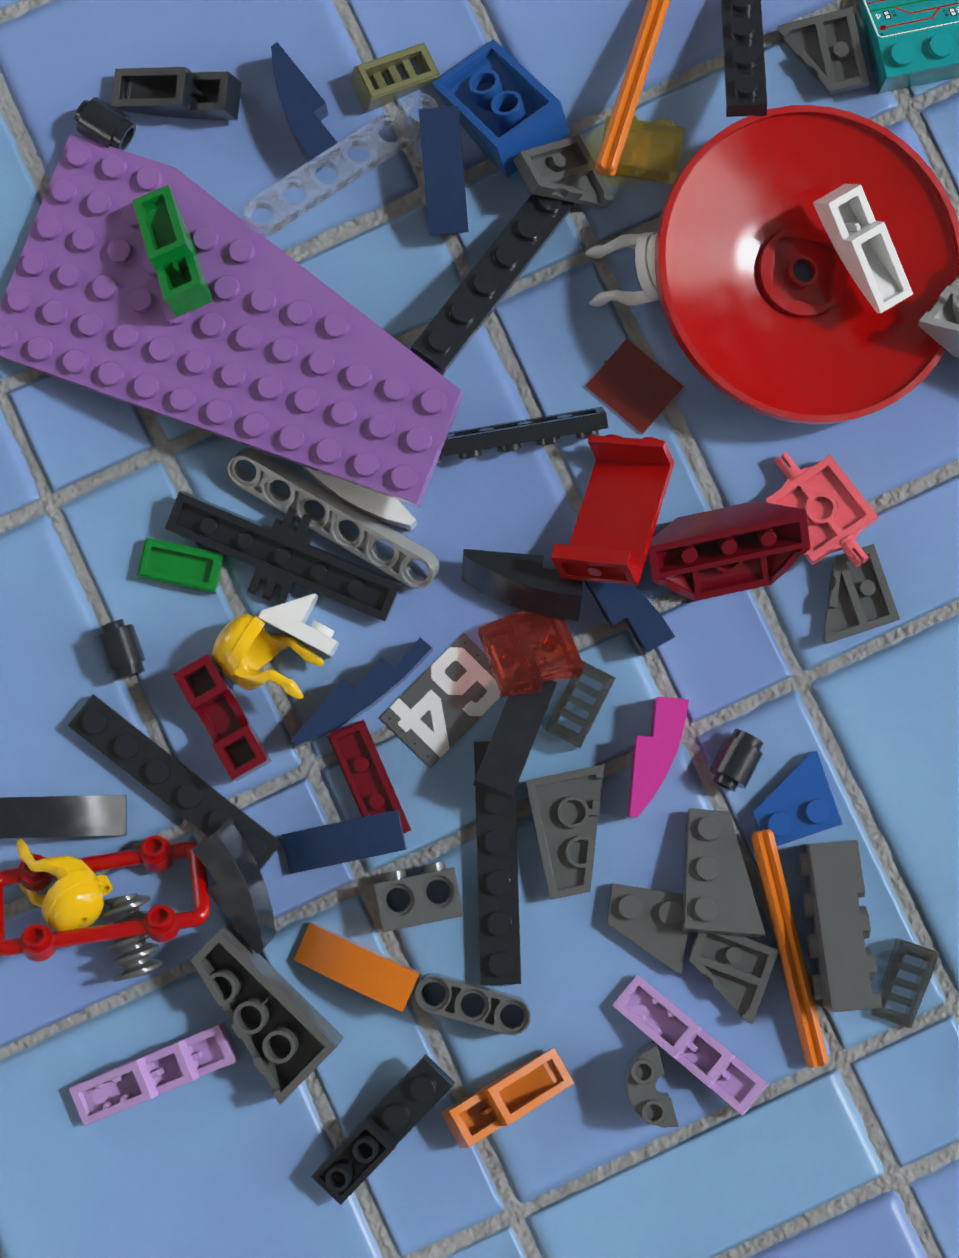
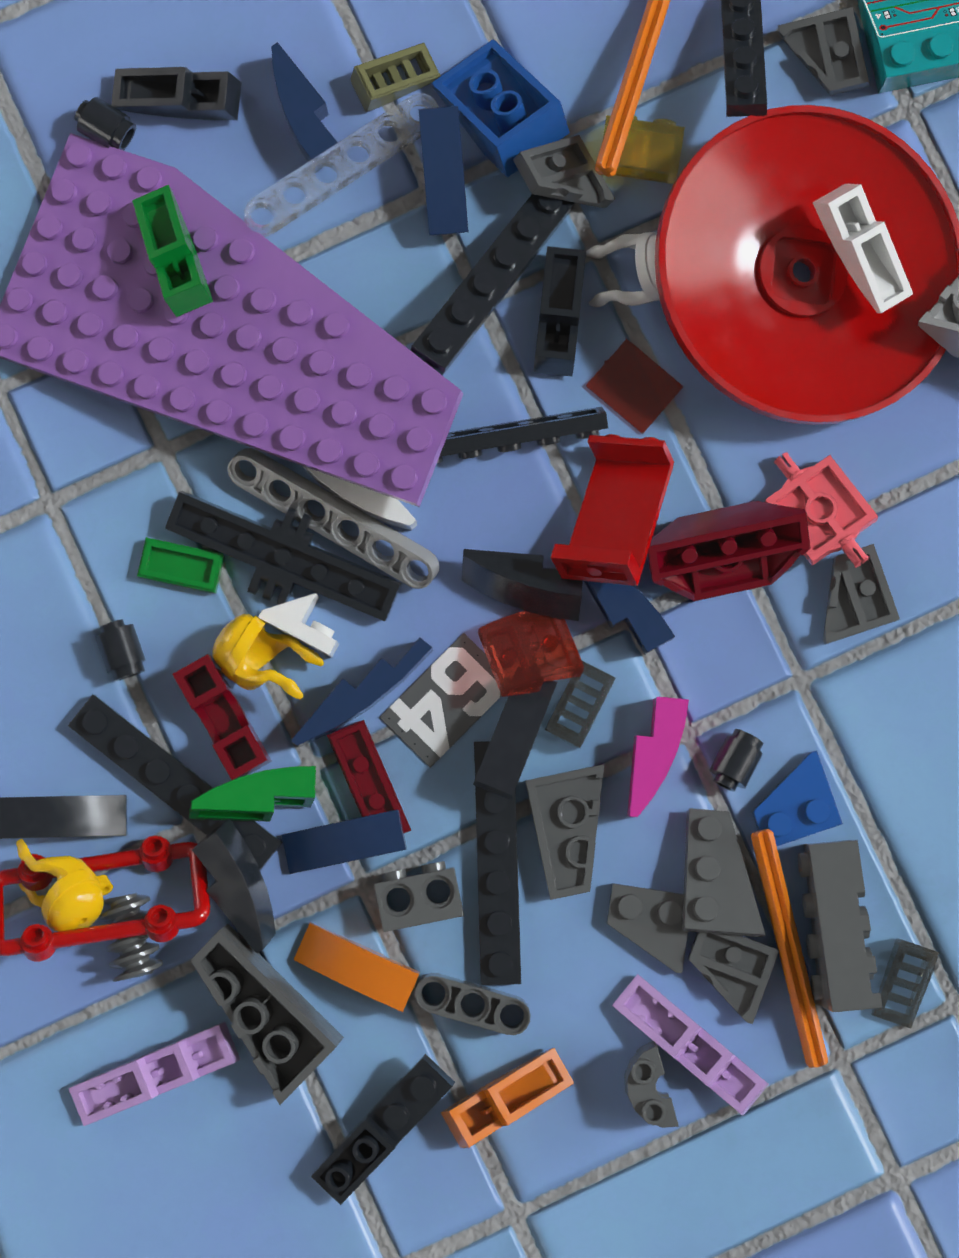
none -> green slope [189,766,316,822]
none -> black slope [533,246,586,376]

